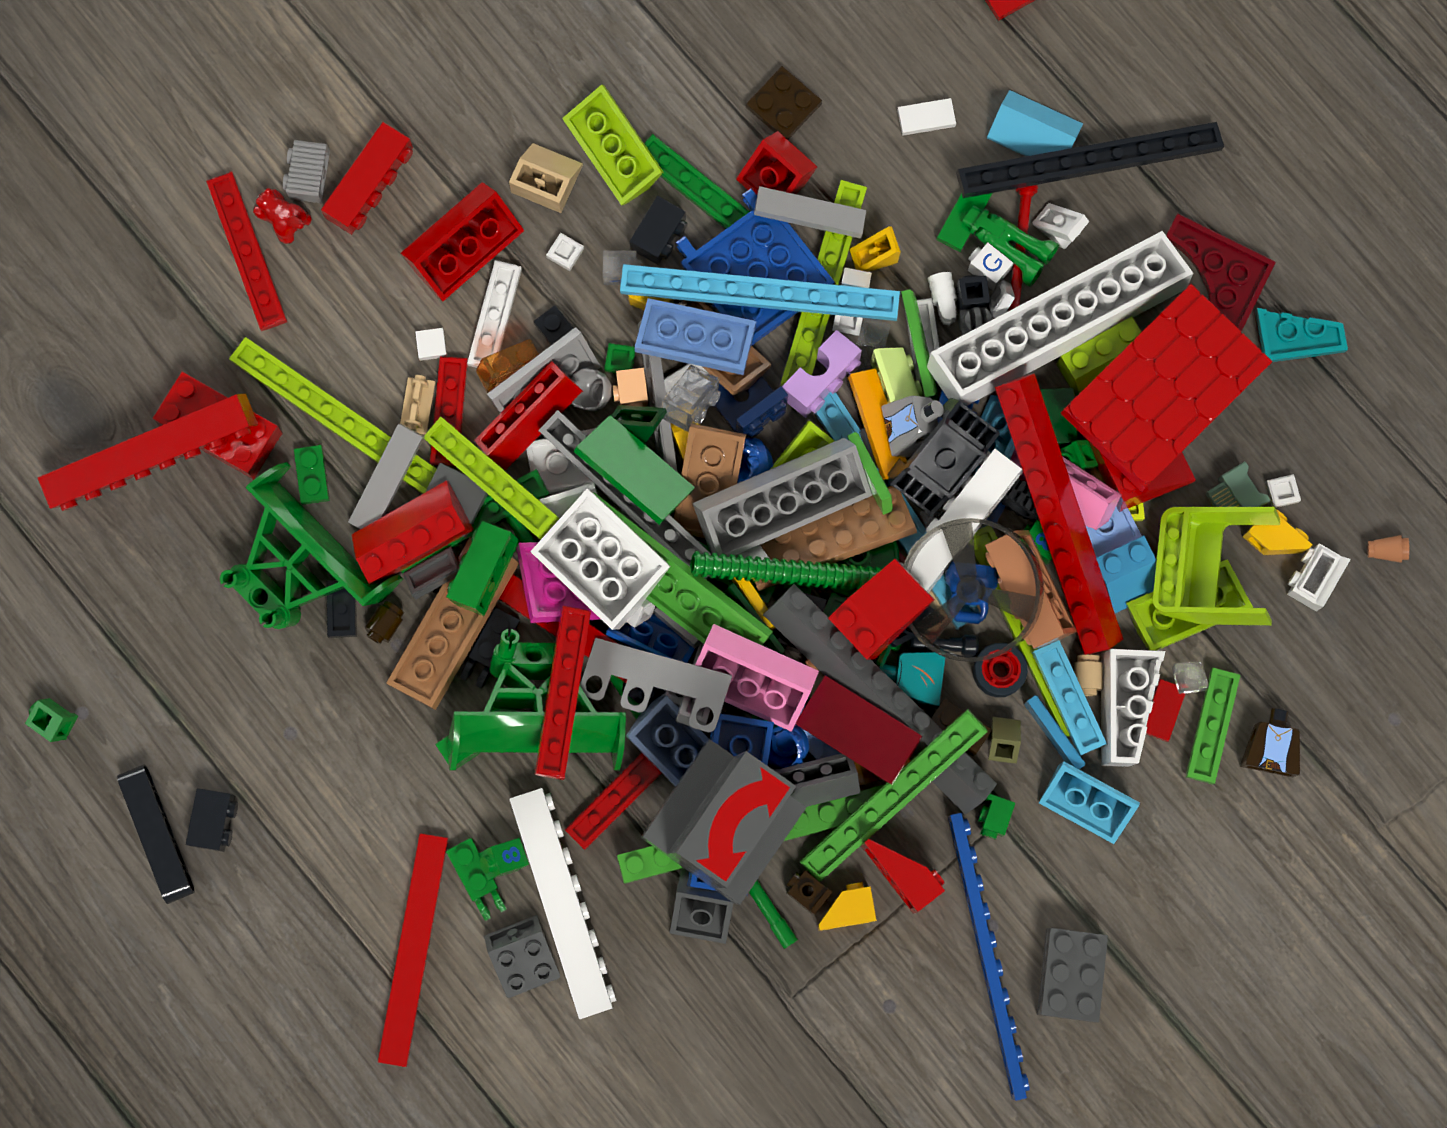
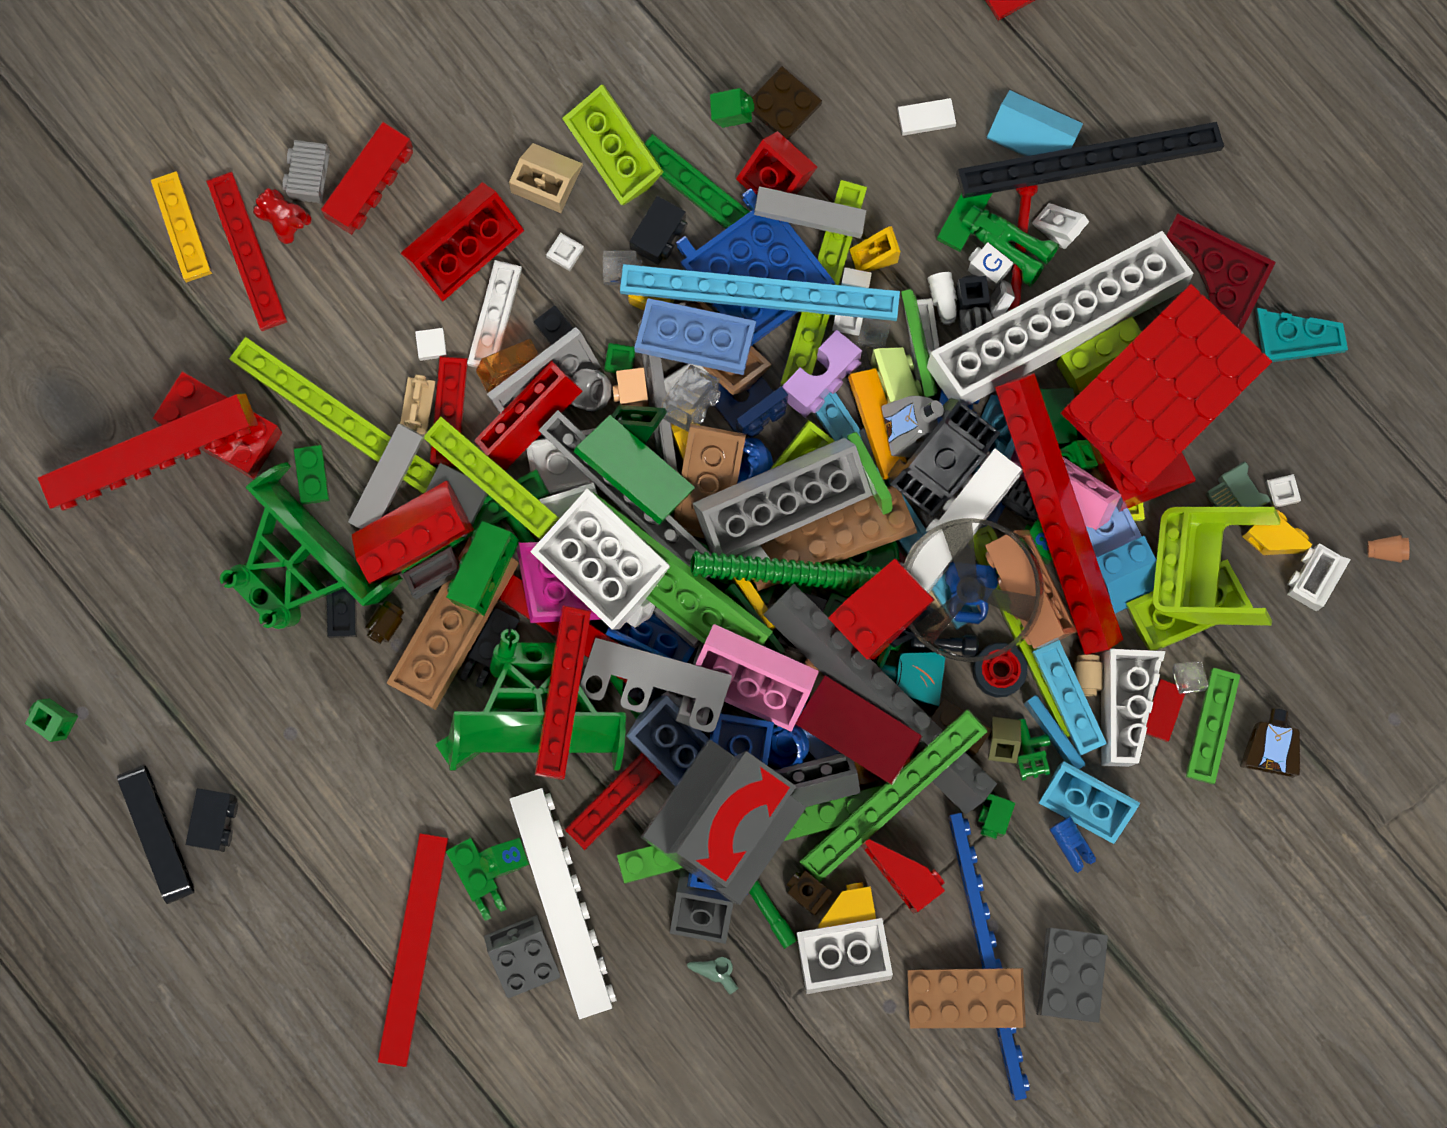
none -> yellow plate [151,171,212,282]
none -> sand green animal [687,957,739,995]
none -> green brick [710,88,754,128]
none -> white slope [797,918,893,994]
none -> medium nougat plate [908,968,1026,1028]
none -> green arm [1016,719,1050,781]
none -> blue hinge [1049,816,1096,873]

